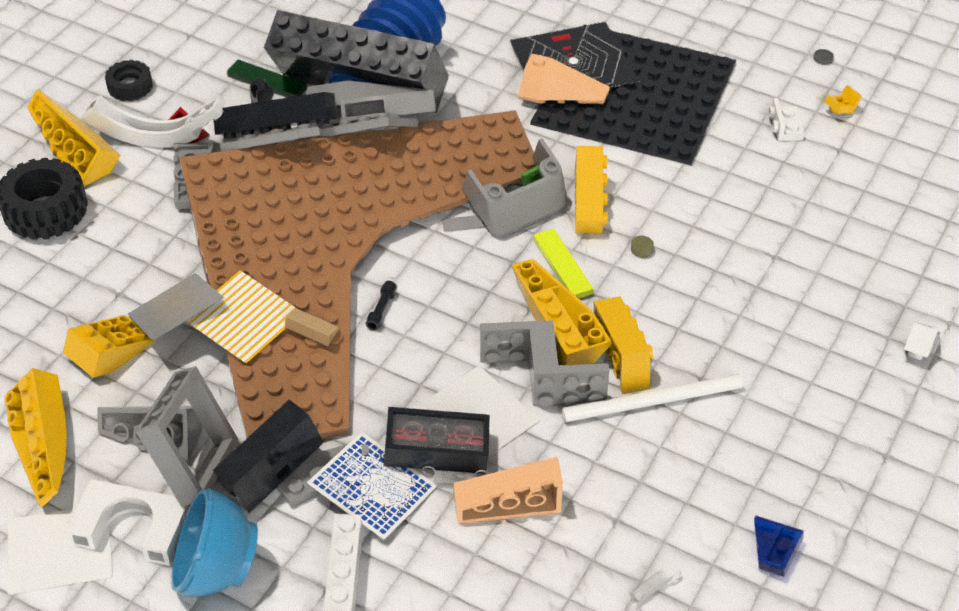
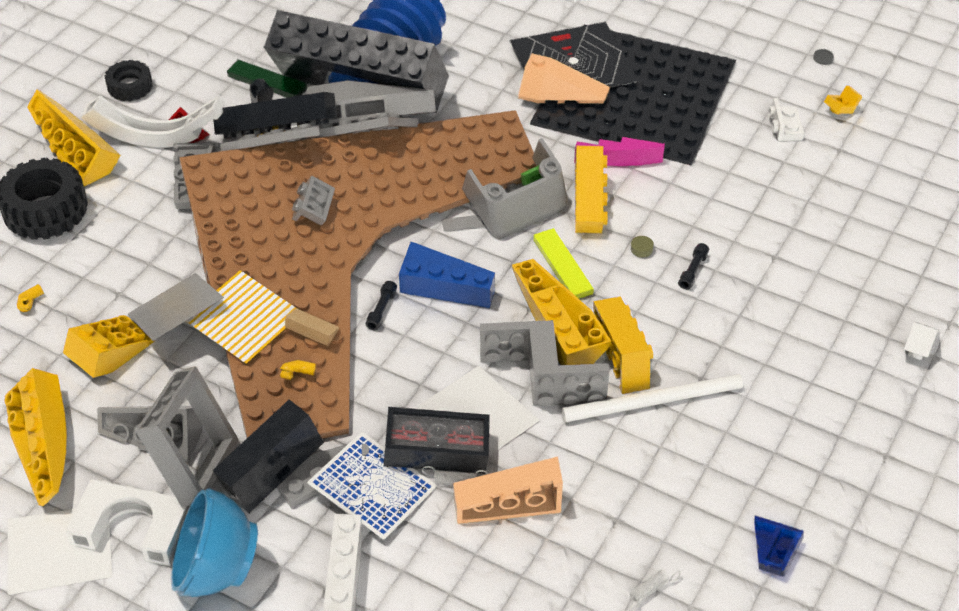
none -> yellow arm [17,284,44,312]
none -> yellow arm [280,360,316,380]
none -> light grey bracket [292,176,335,226]
none -> blue wedge [399,241,495,308]
none -> dark pink slope [574,137,665,166]
none -> black bar [678,243,710,290]

